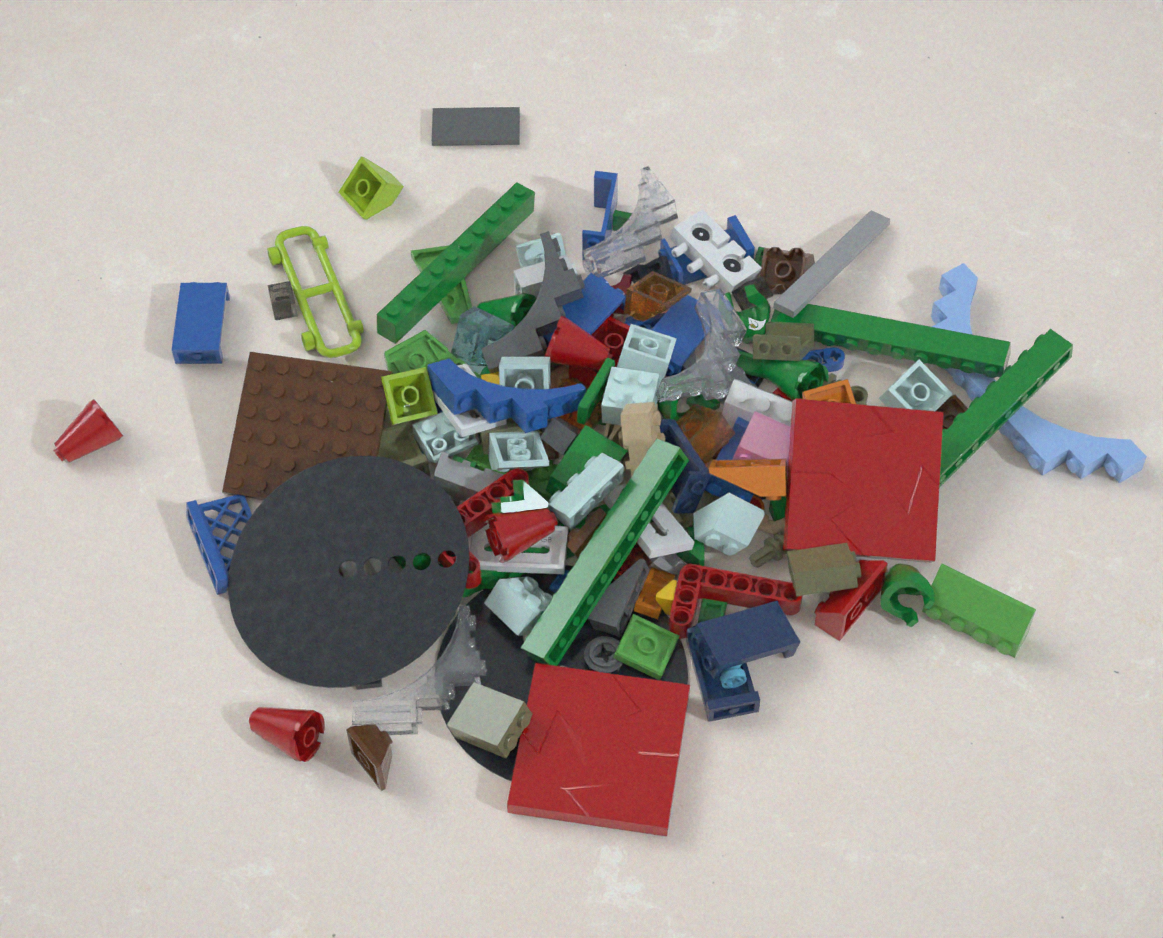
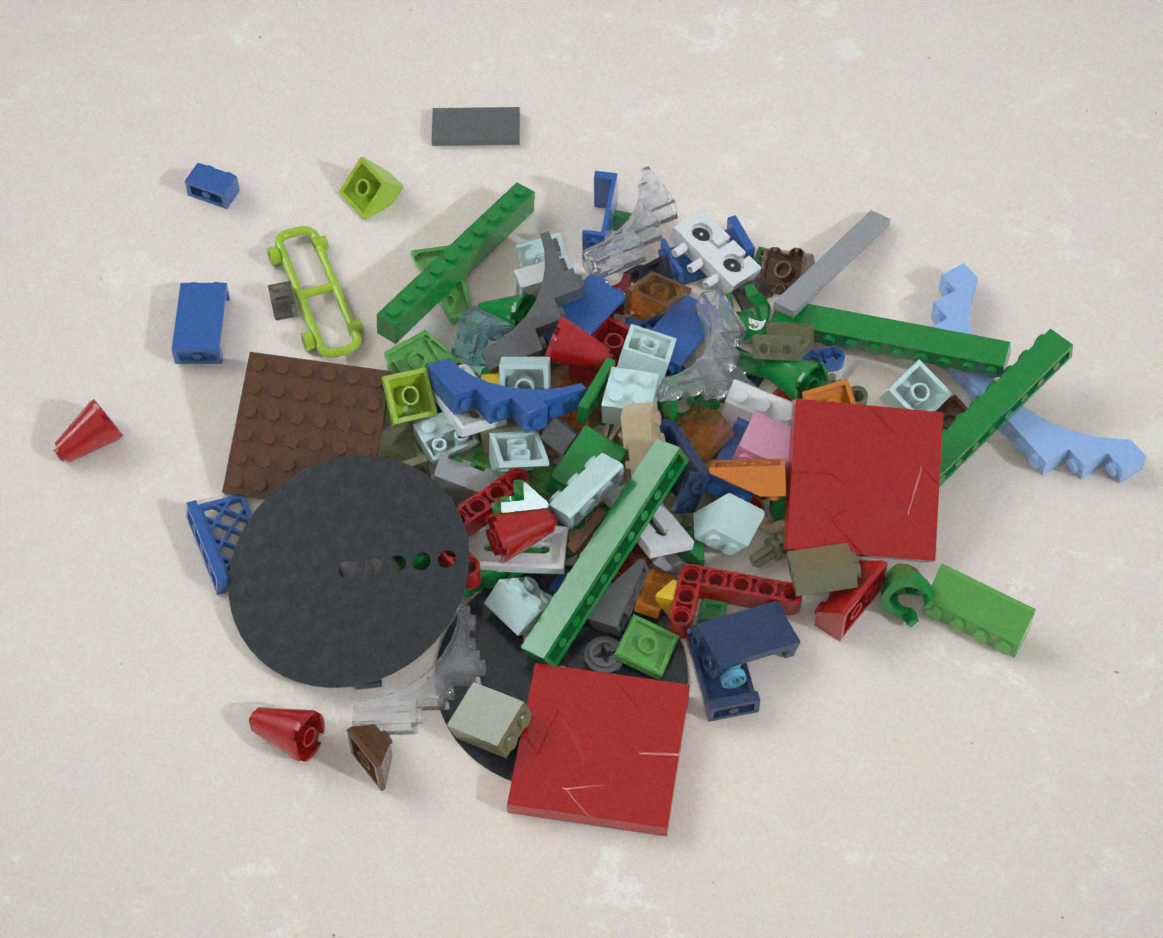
none -> blue brick [185,162,240,209]

